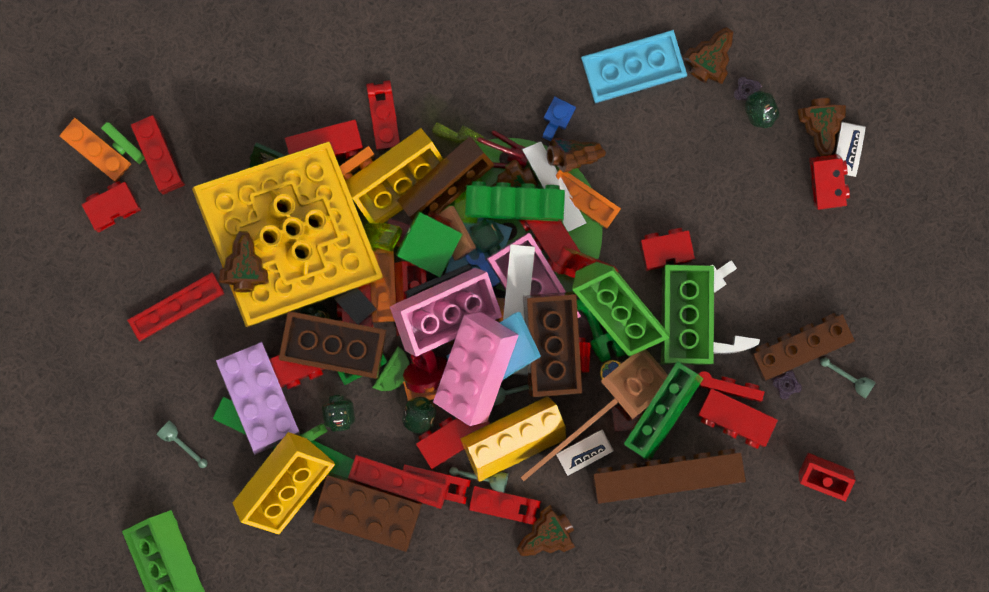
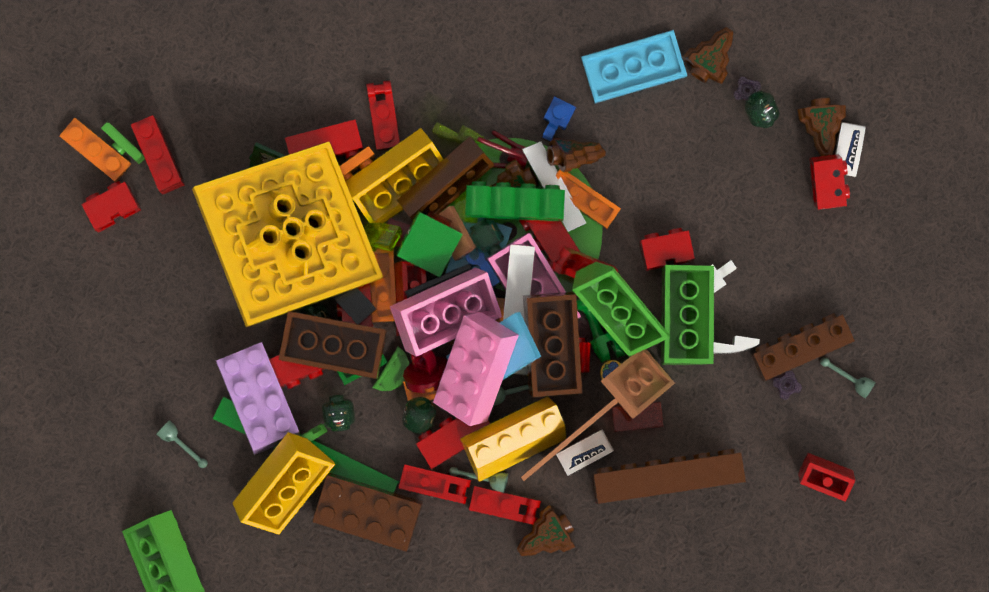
red tile [127,272,225,341] -> none
reddish brown rock [218,231,269,293] -> none
red tile [348,455,449,509] -> none
green brick [624,361,704,461] -> none
red brick [697,388,778,449] -> none
red plate [698,371,764,402] -> none

